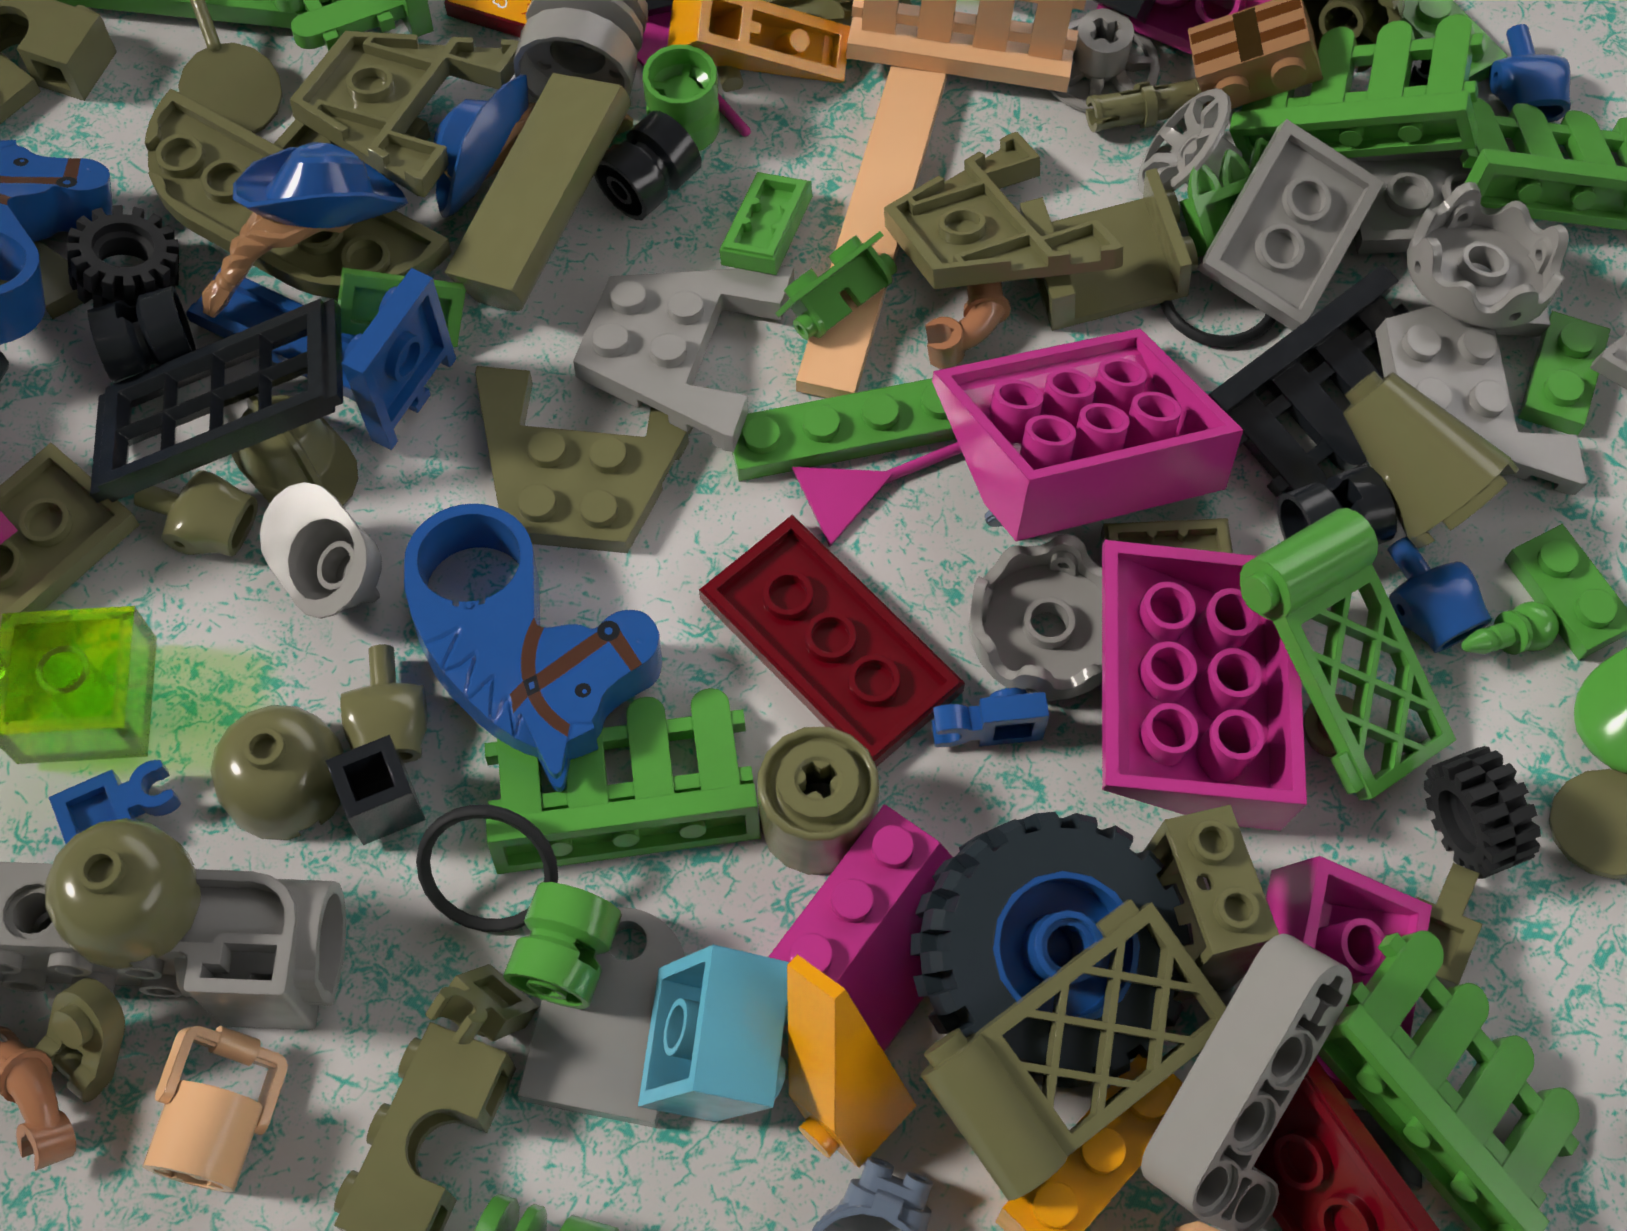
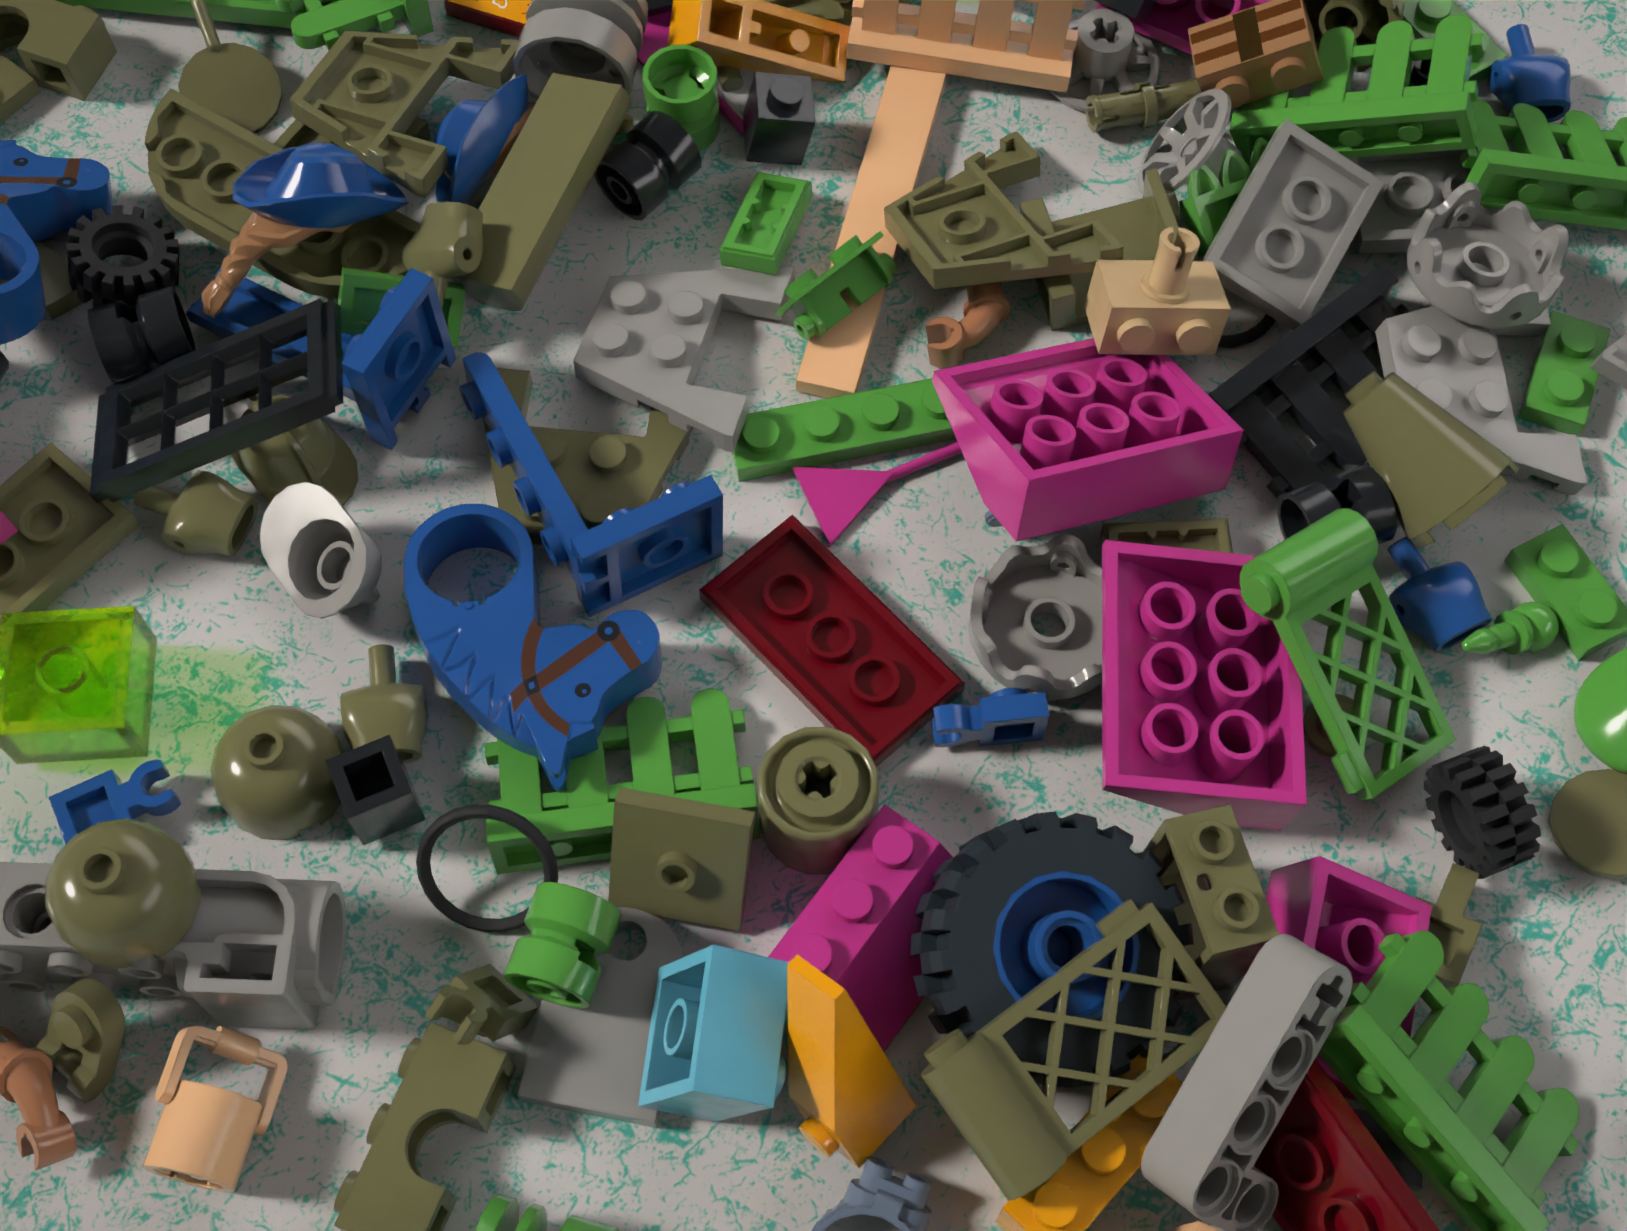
none -> olive piece [402,202,483,307]
none -> blue bracket [459,352,723,617]
none -> olive plate [608,787,755,932]
none -> black brick [743,72,816,165]
none -> tan brick [1084,227,1231,355]

